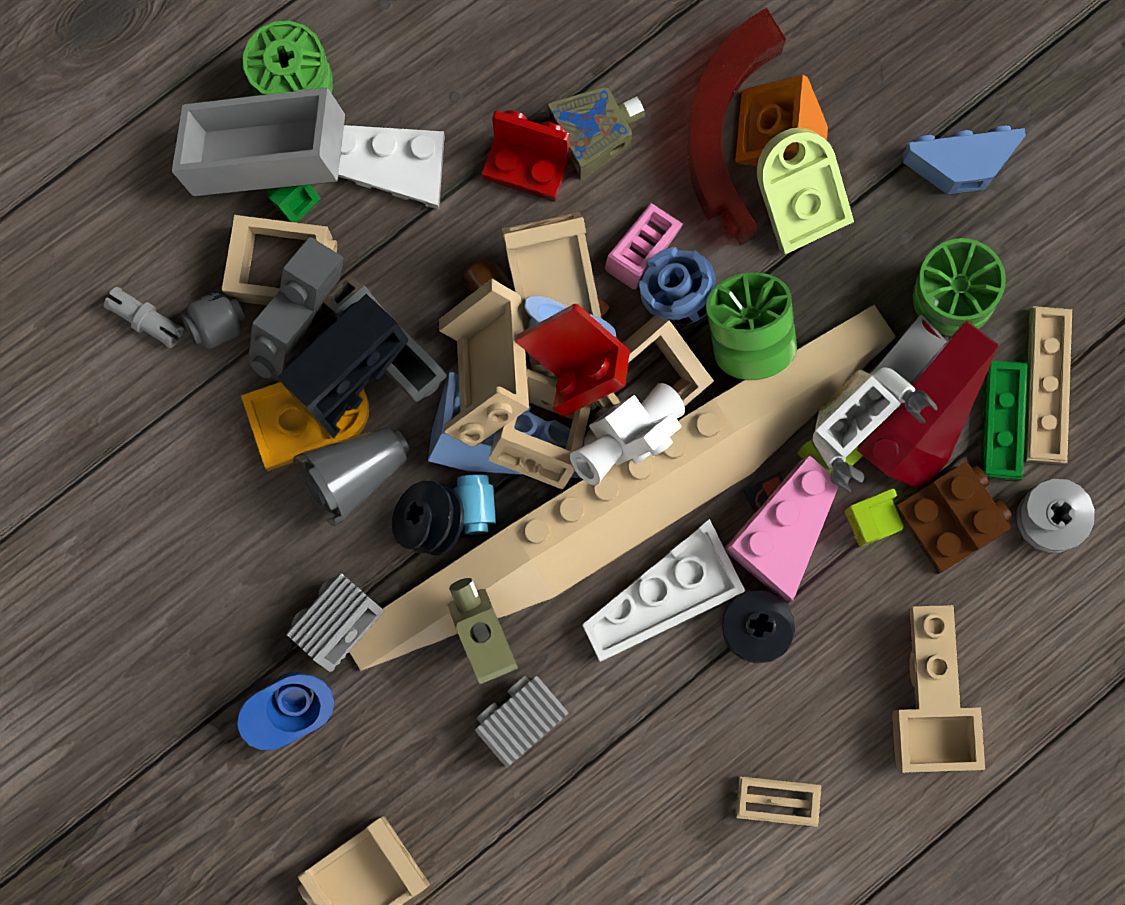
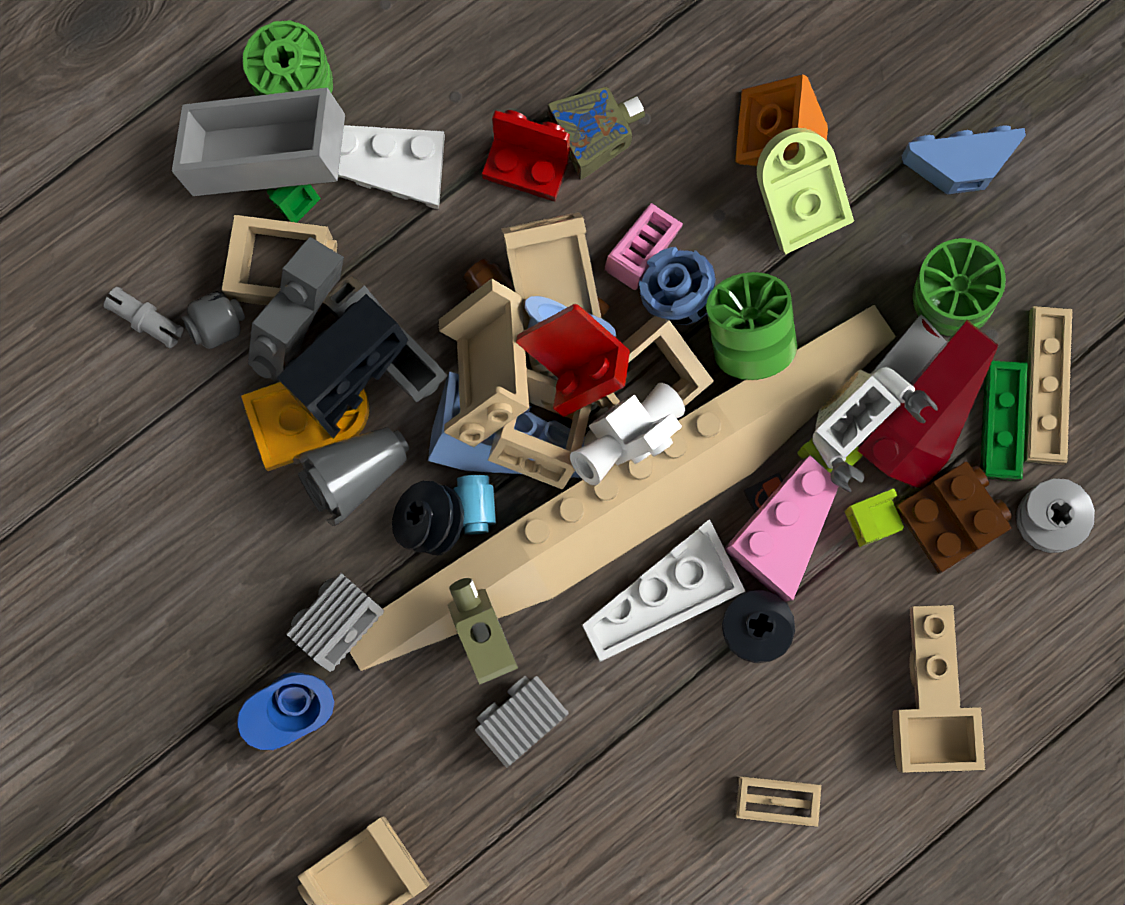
clear red arch [687,7,786,246] -> none

